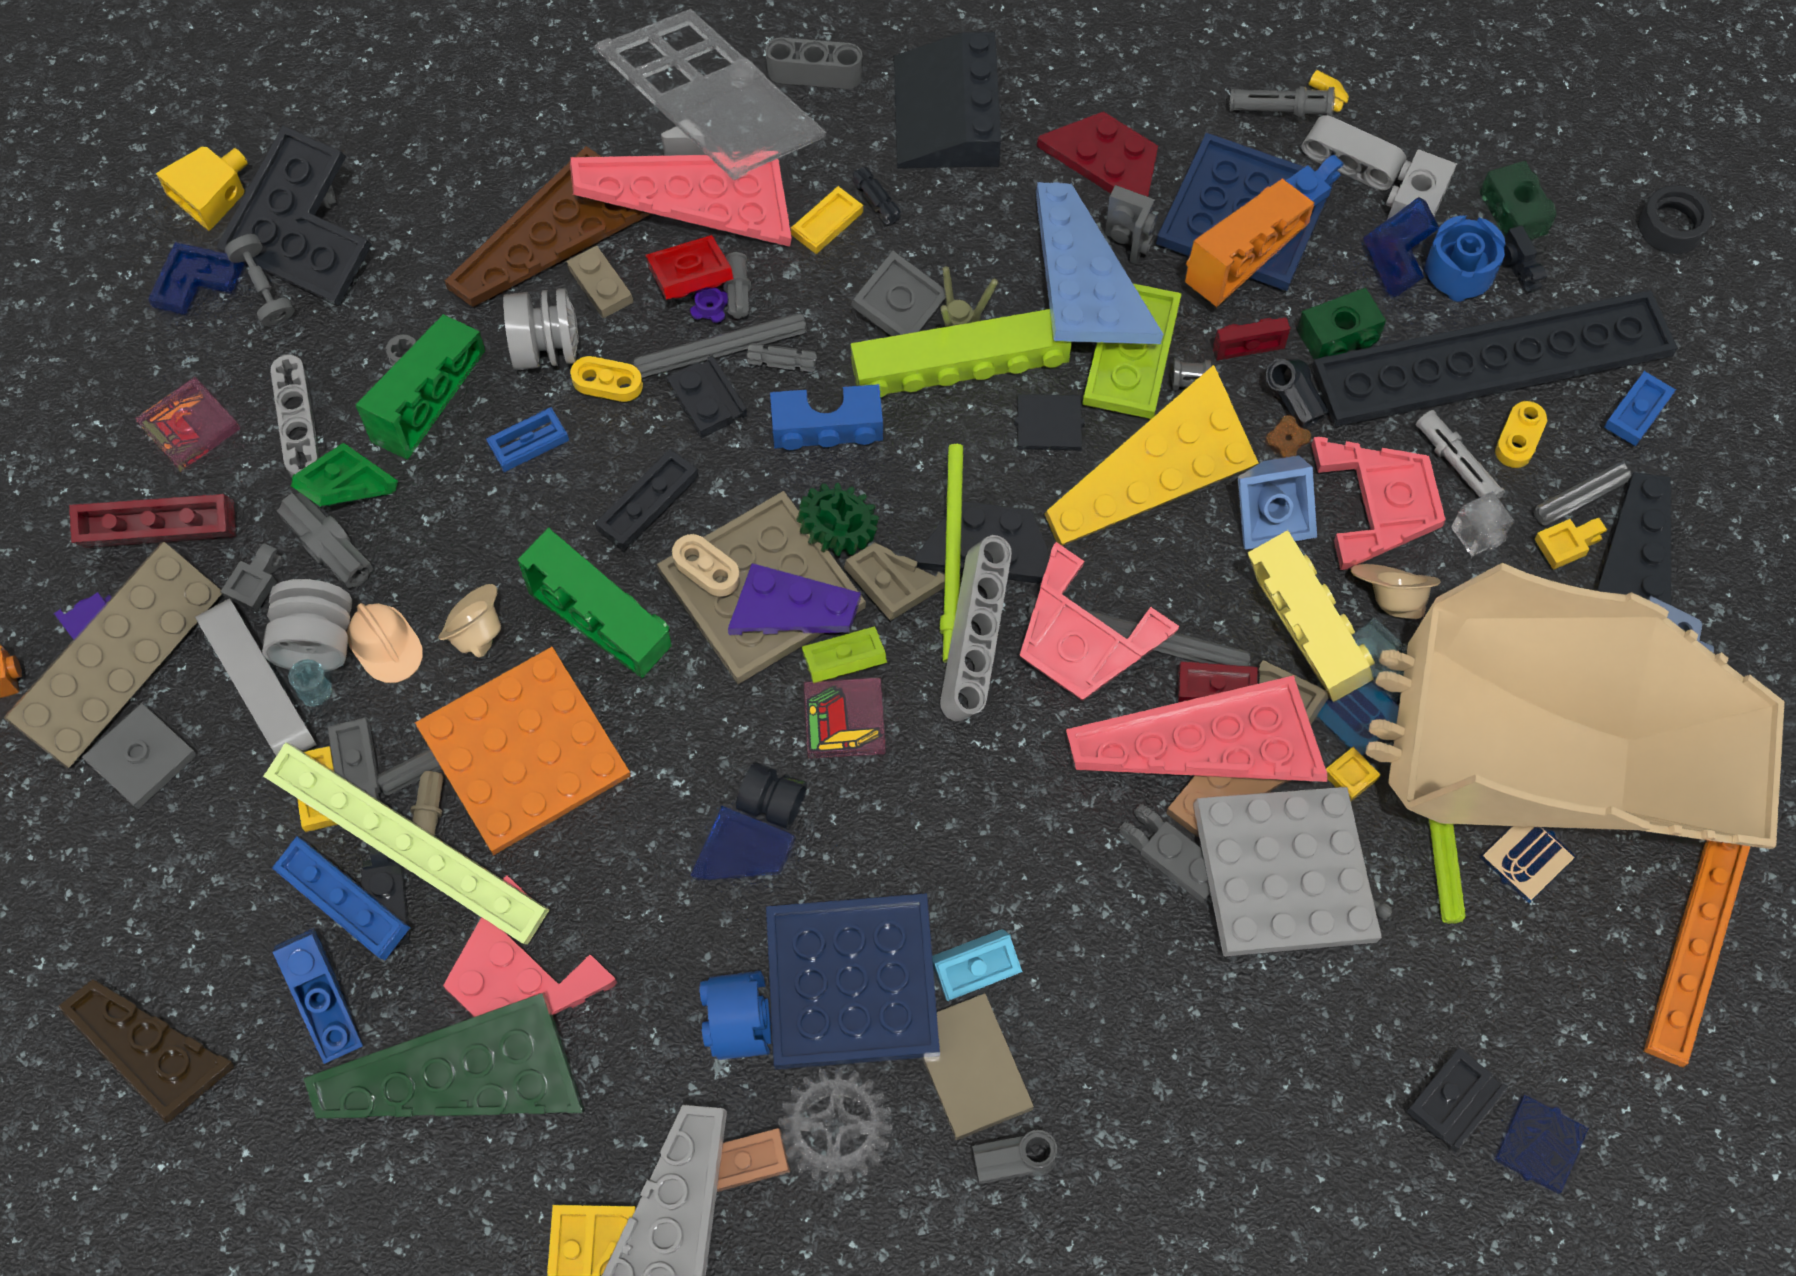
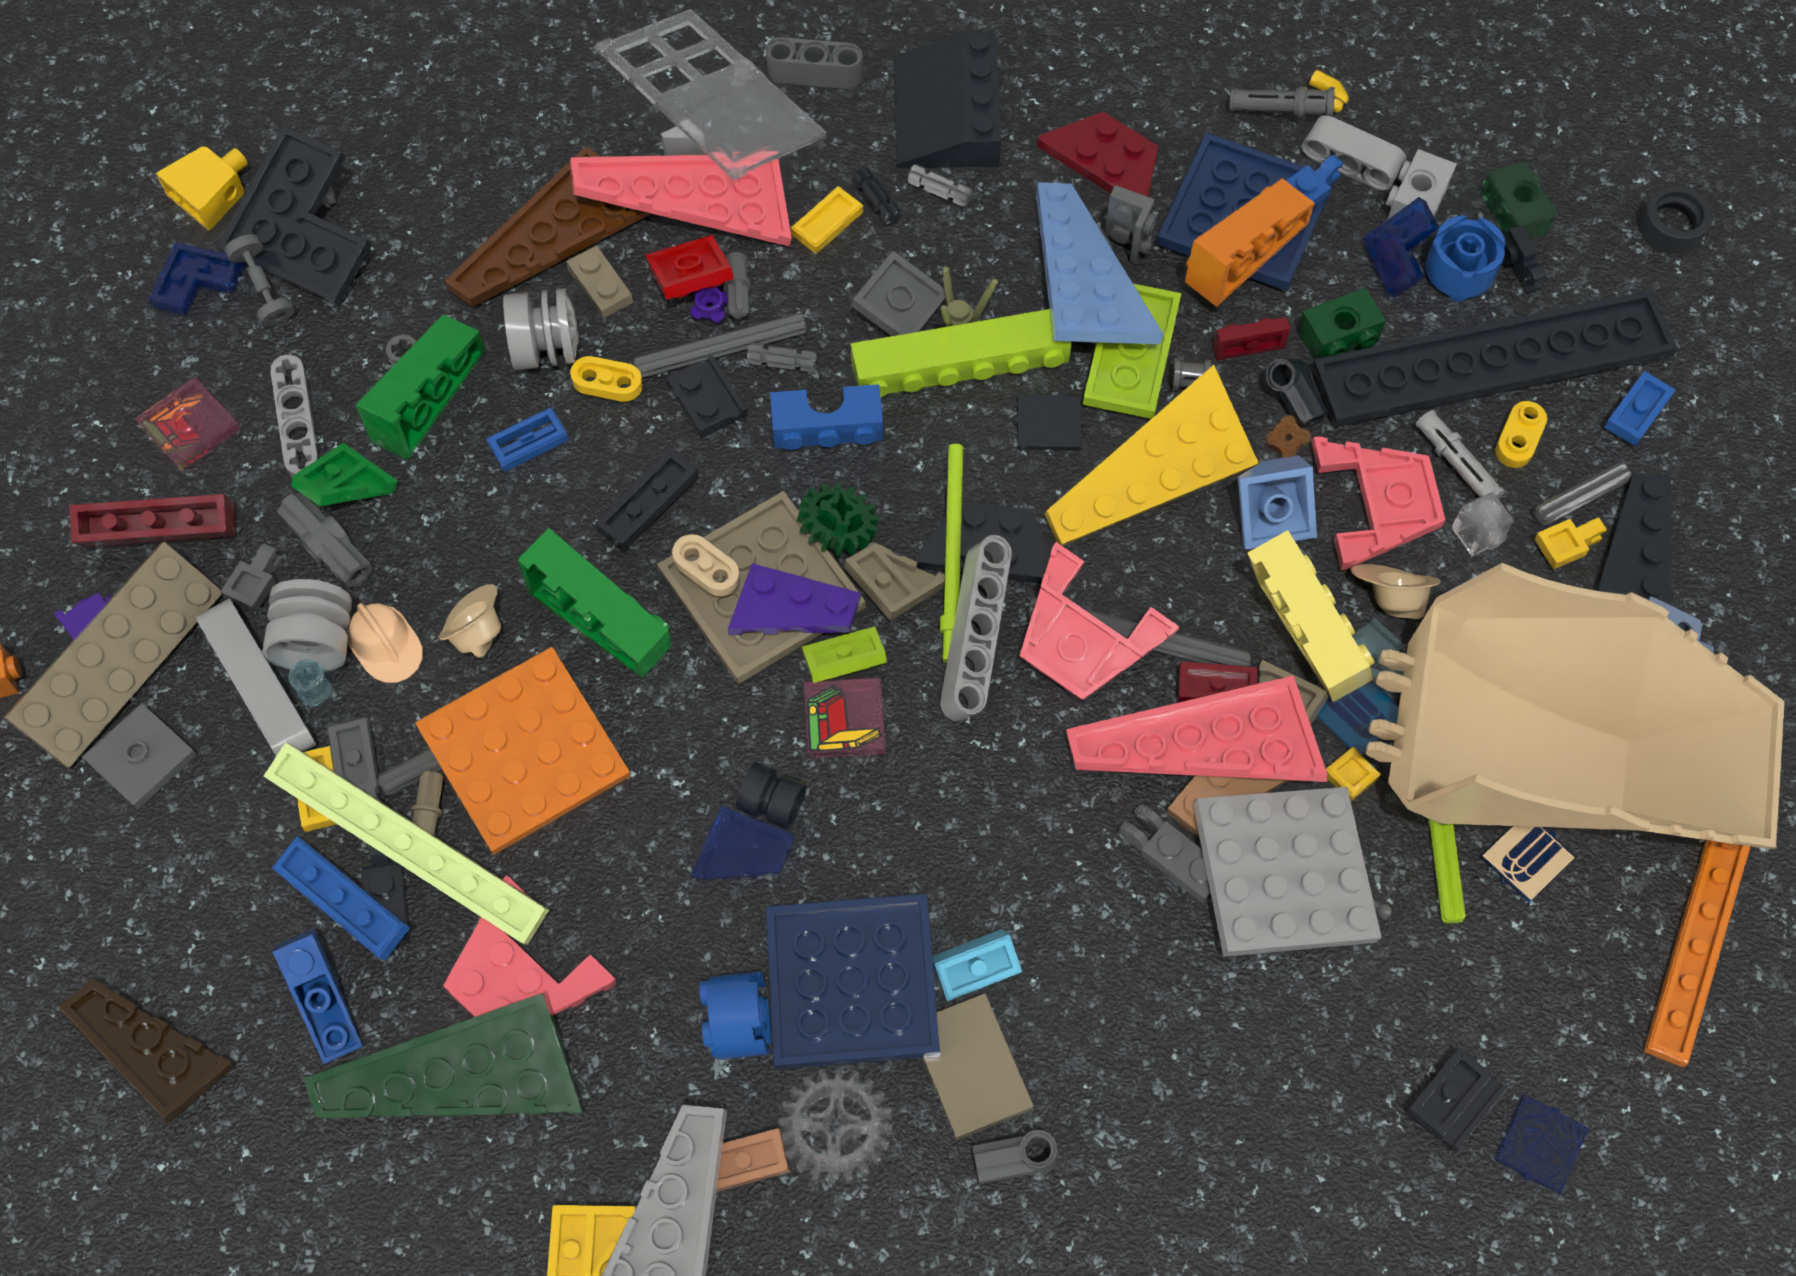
none -> axle [907,164,973,207]

